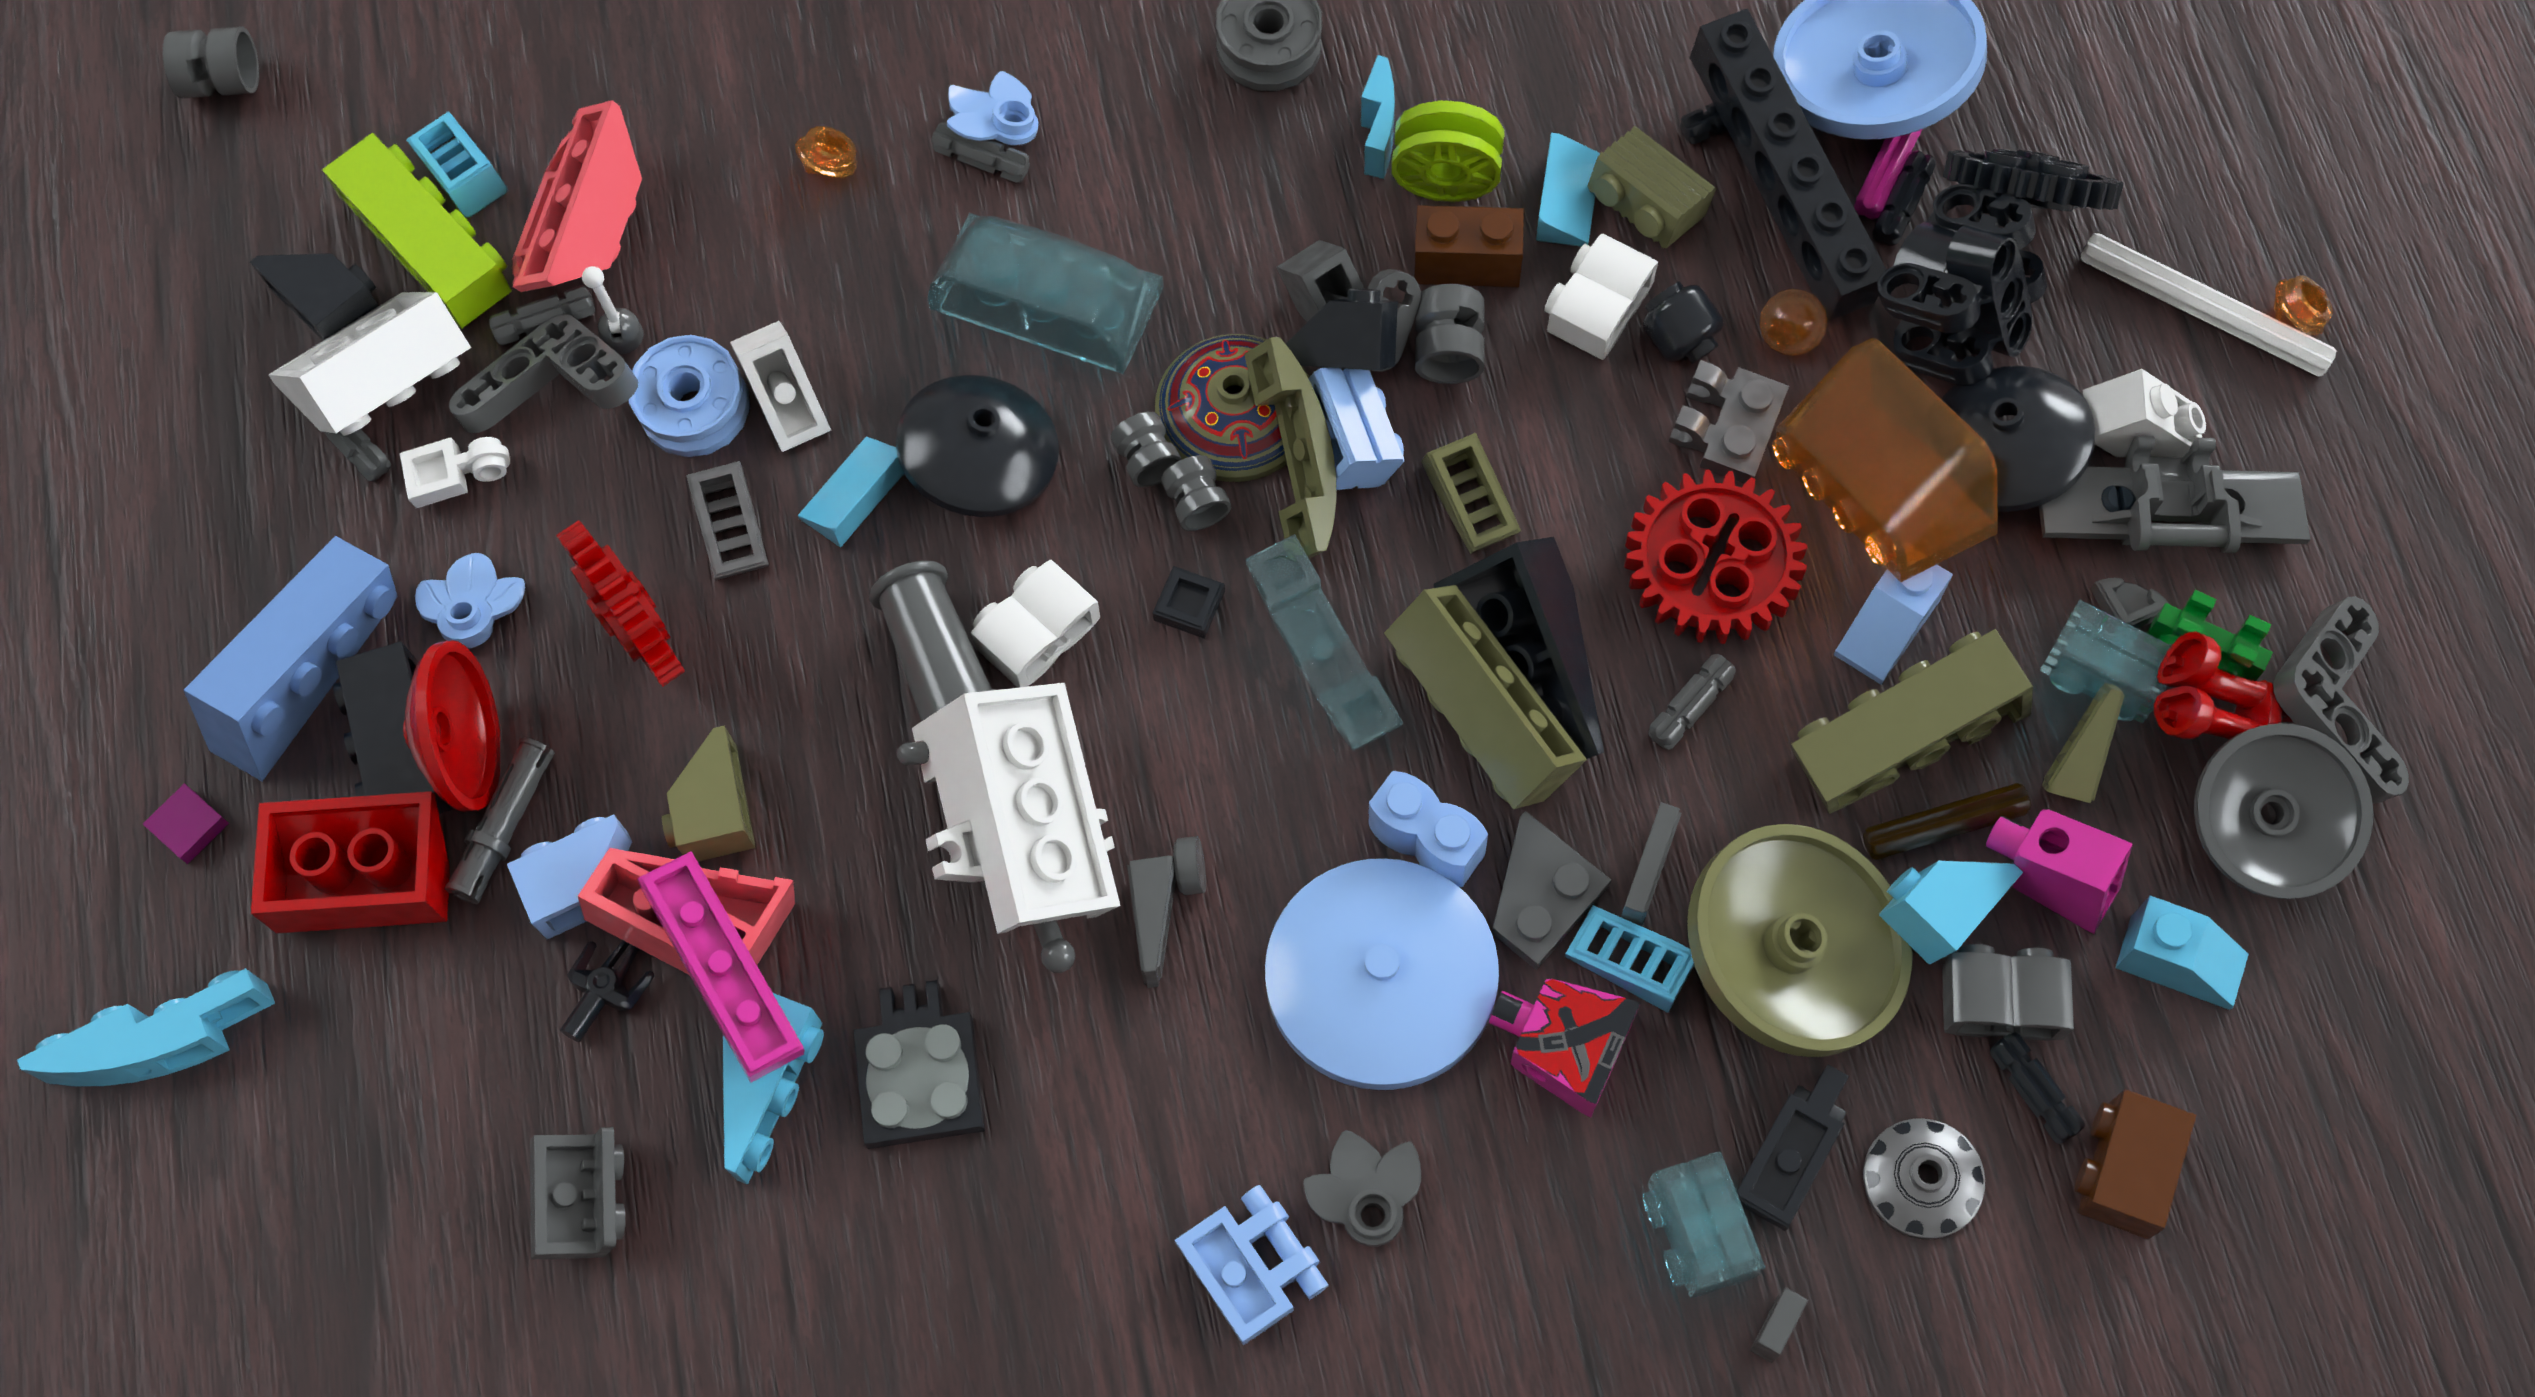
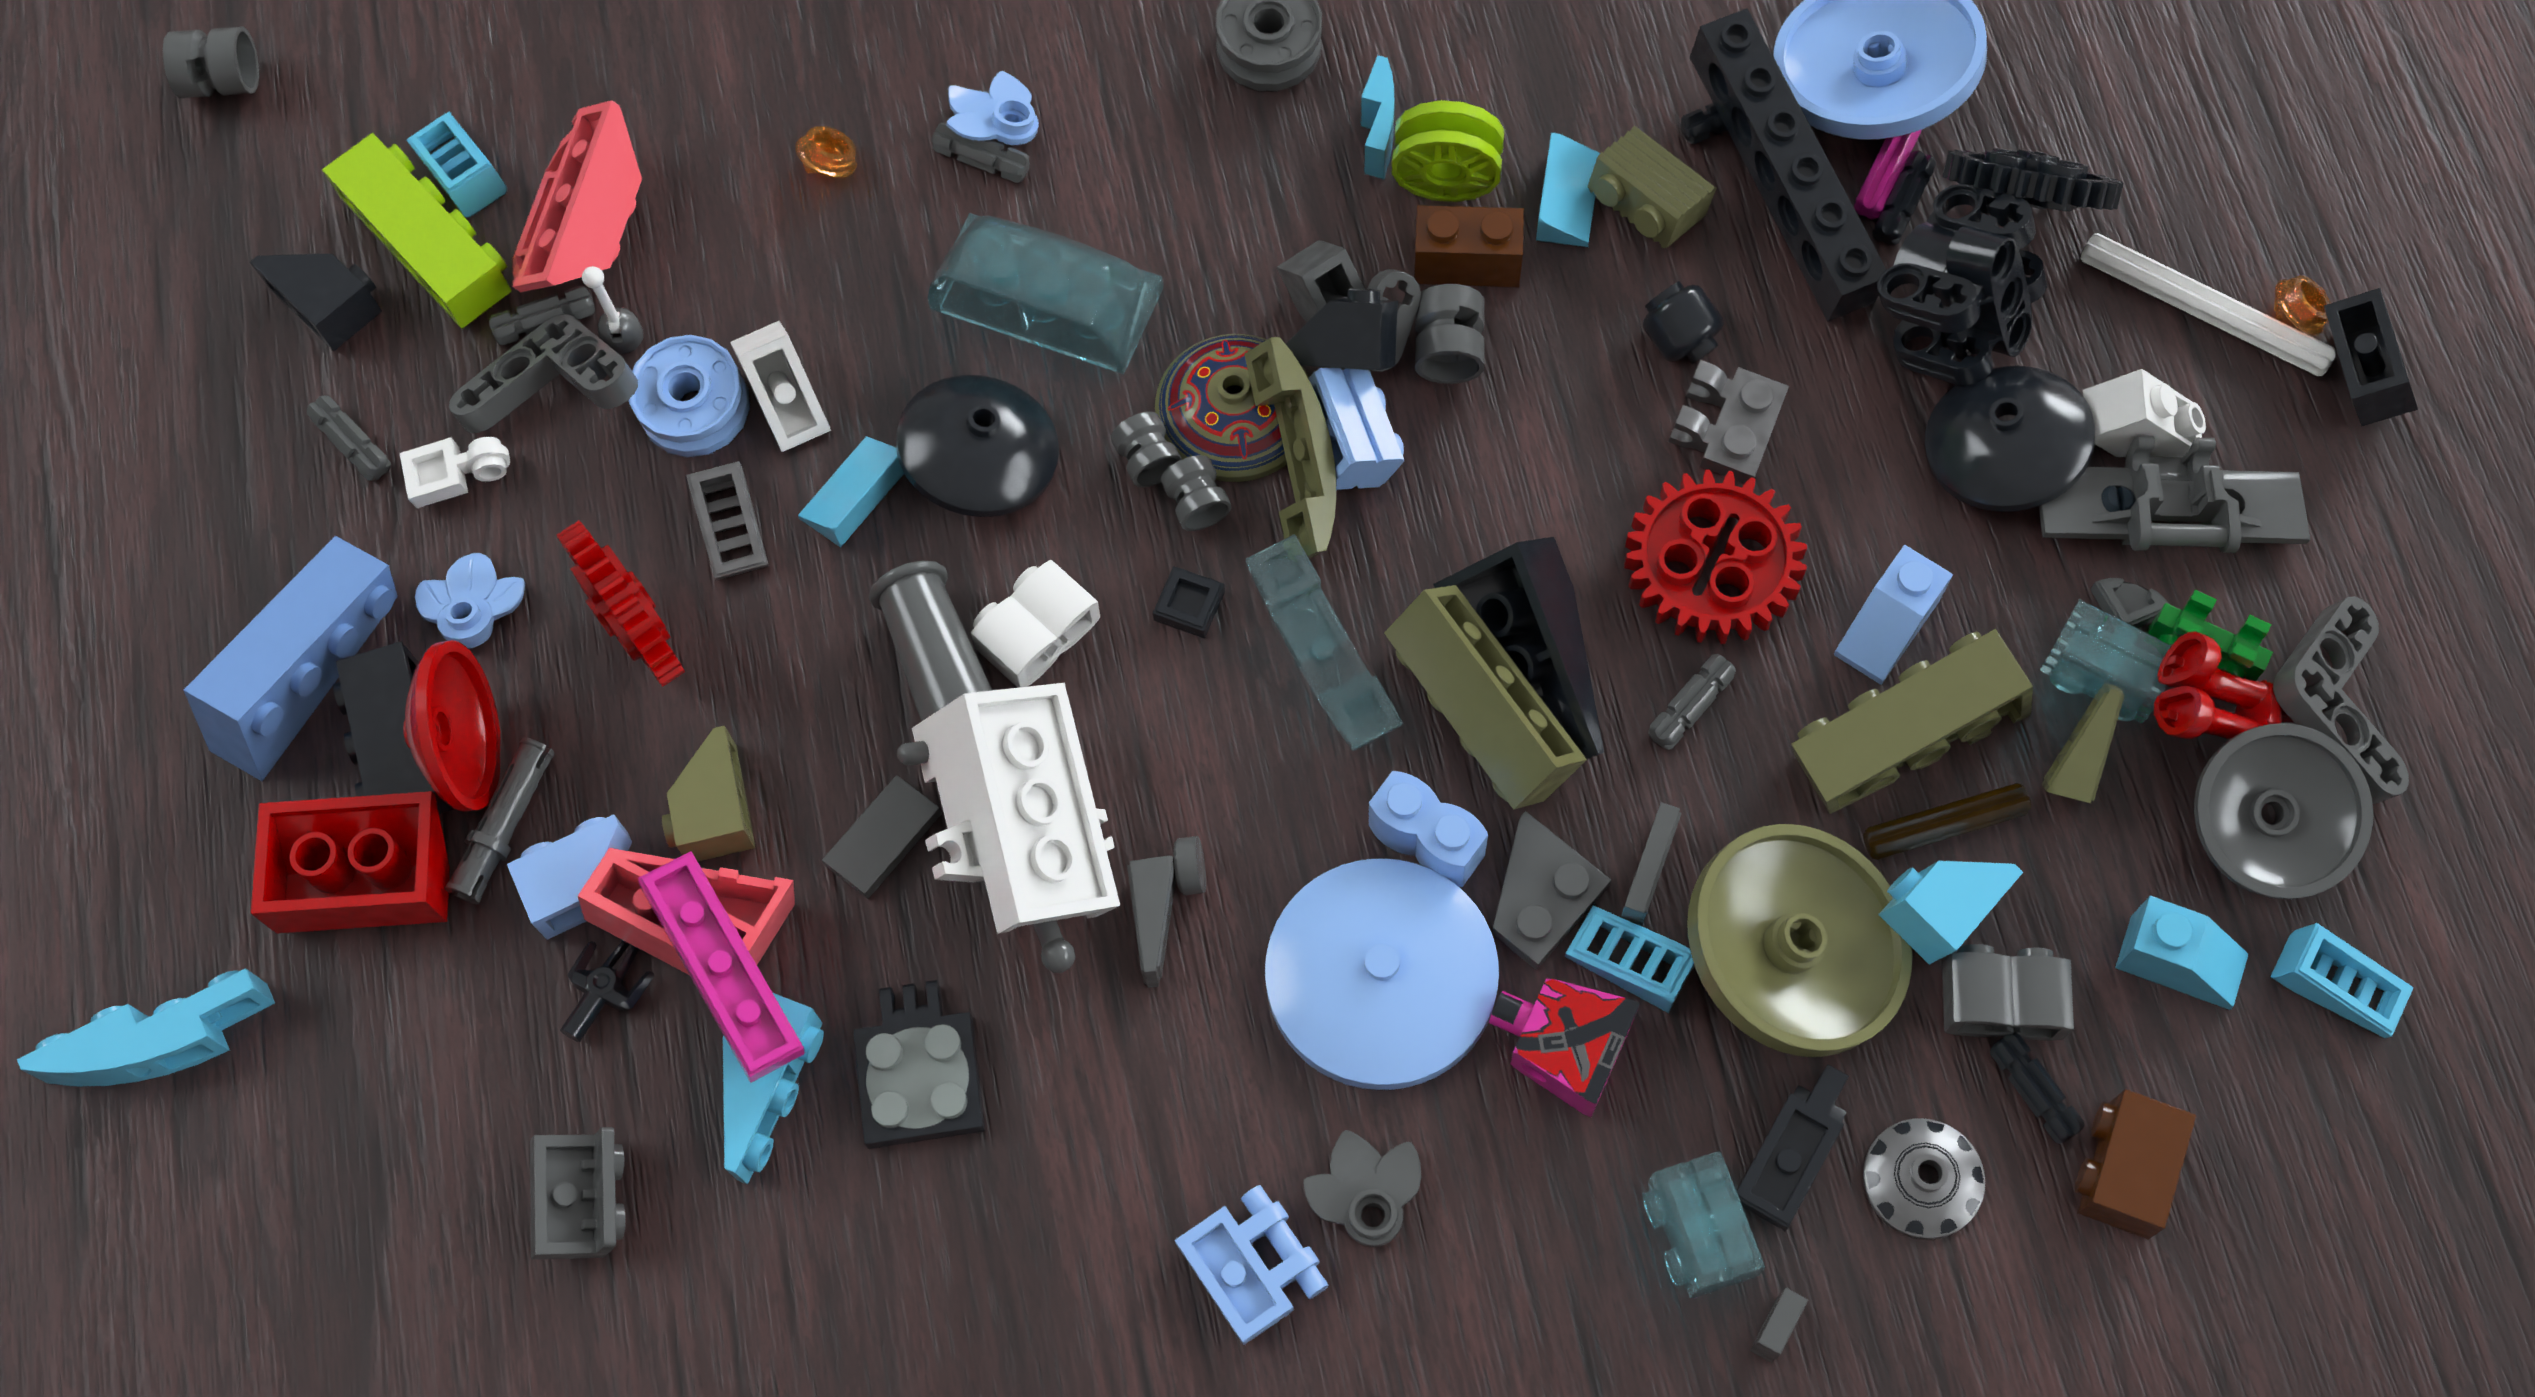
magenta tile [143,783,229,864] -> none
white slope [269,292,471,436] -> none
olive slope [1421,433,1521,554] -> none
white brick [1544,233,1658,360] -> none
clear orange hat [1759,288,1827,356] -> none
clear orange windscreen [1773,338,1998,582] -> none
dark pink torso [1986,809,2133,934] -> none
none -> dark grey tile [822,775,942,899]
none -> medium azure slope [2271,923,2414,1038]
none -> black brick [2324,288,2418,427]

